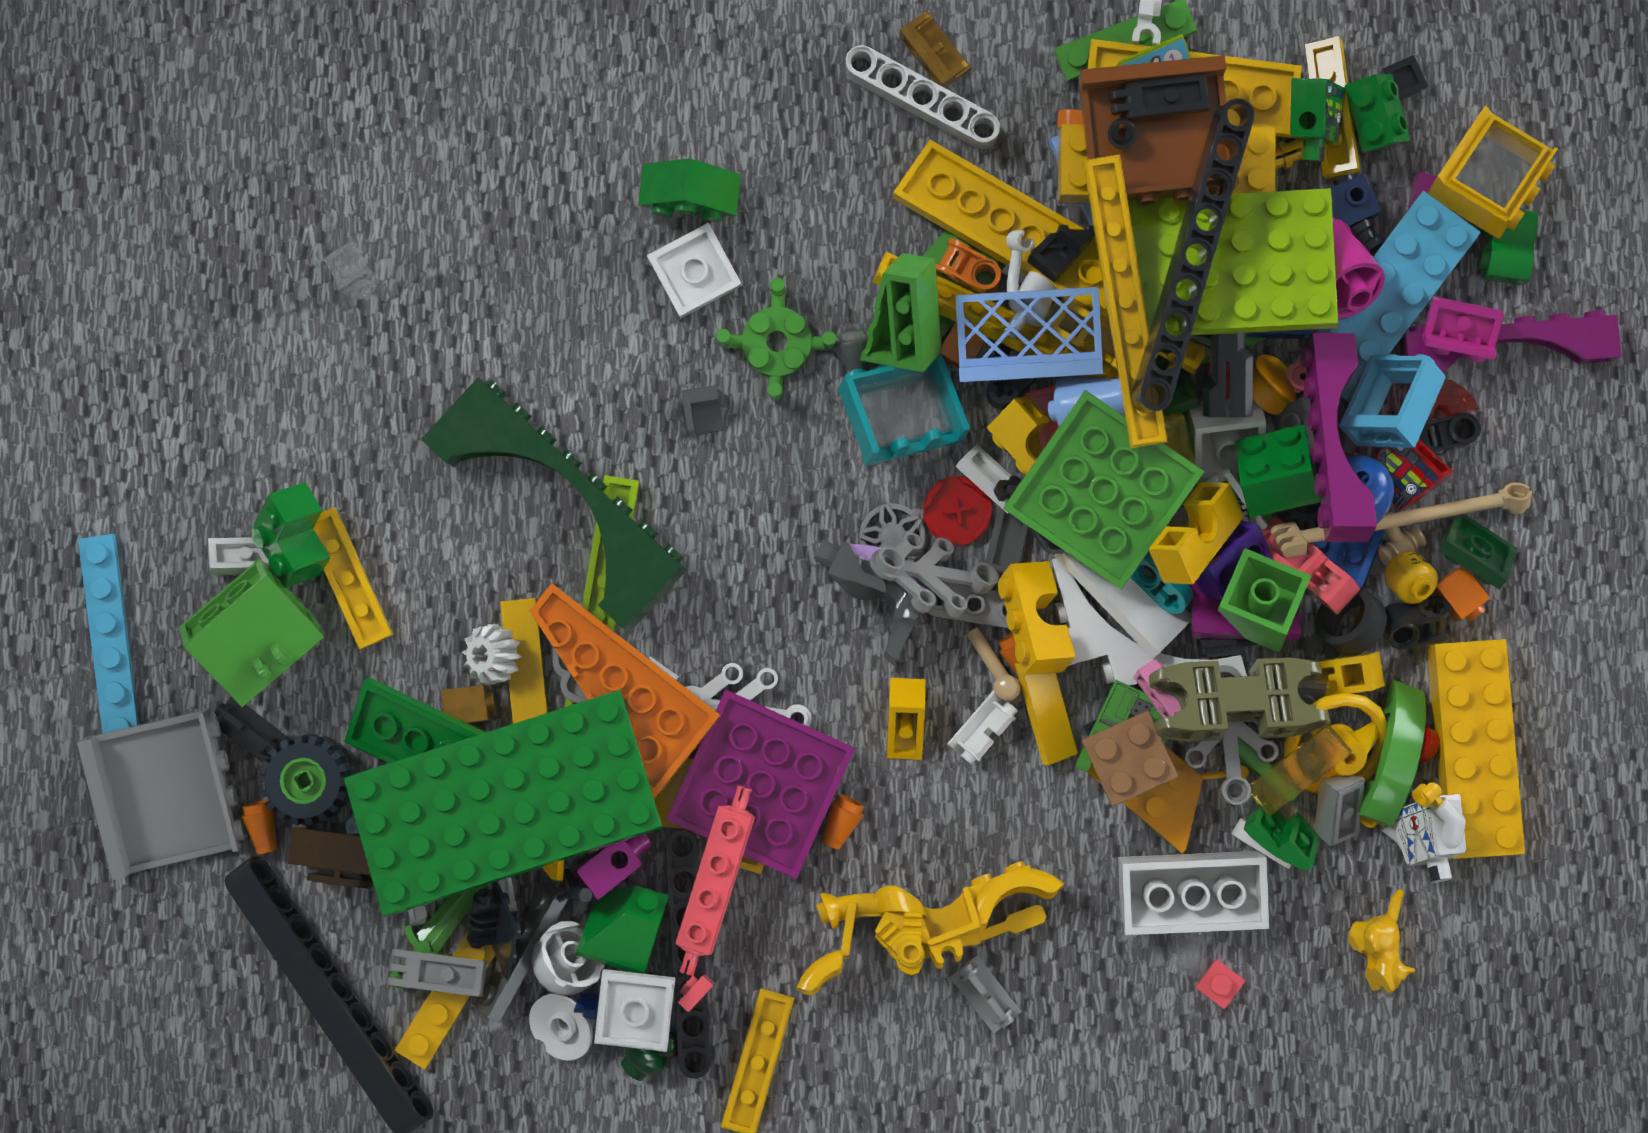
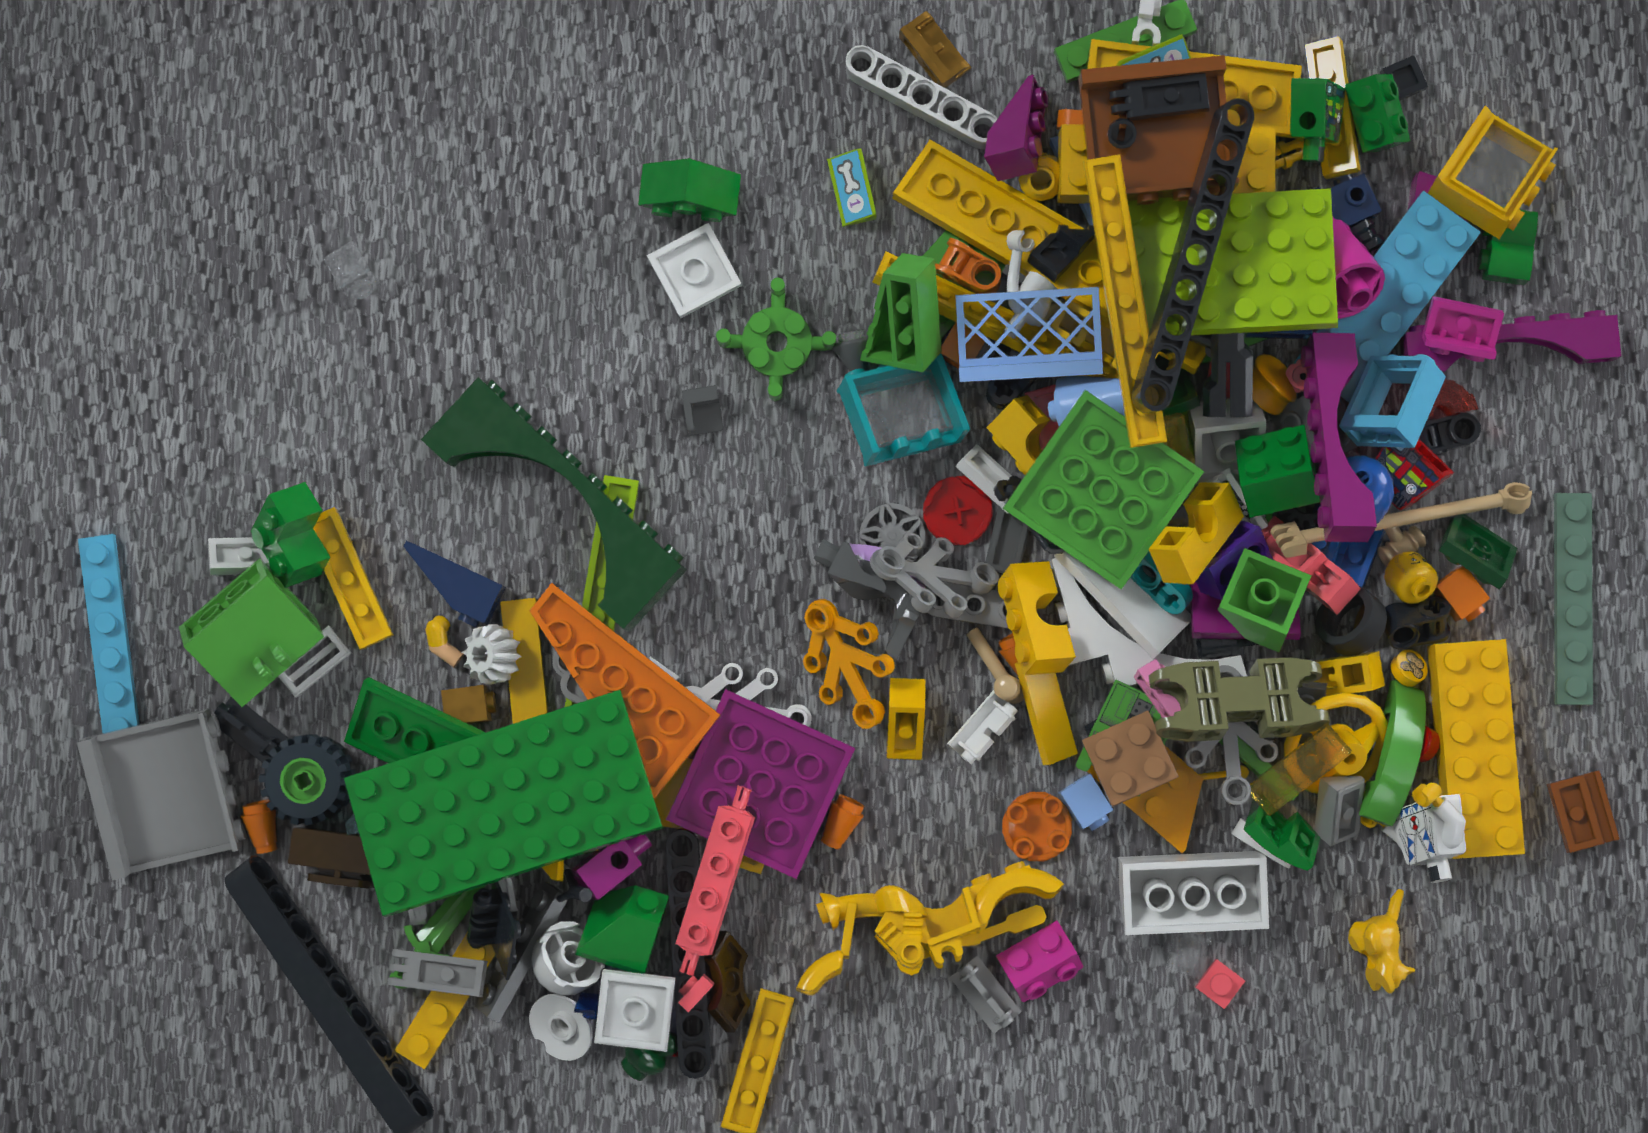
none -> white tile [278,625,351,698]
none -> dark blue slope [403,540,506,628]
none -> arm [425,615,464,668]
none -> dark brown tile [703,931,751,1033]
none -> light orange plant [803,599,895,729]
none -> slope [827,148,877,227]
none -> magenta slope [984,75,1049,181]
none -> dark pink bracket [996,920,1084,1002]
none -> orange dish [1002,792,1072,862]
none -> yellow head [1018,152,1059,201]
none -> light blue brick [1058,774,1113,831]
none -> yellow tile [1390,650,1428,687]
none -> dark orange plate [1547,770,1620,853]
none -> sand green plate [1554,493,1593,705]

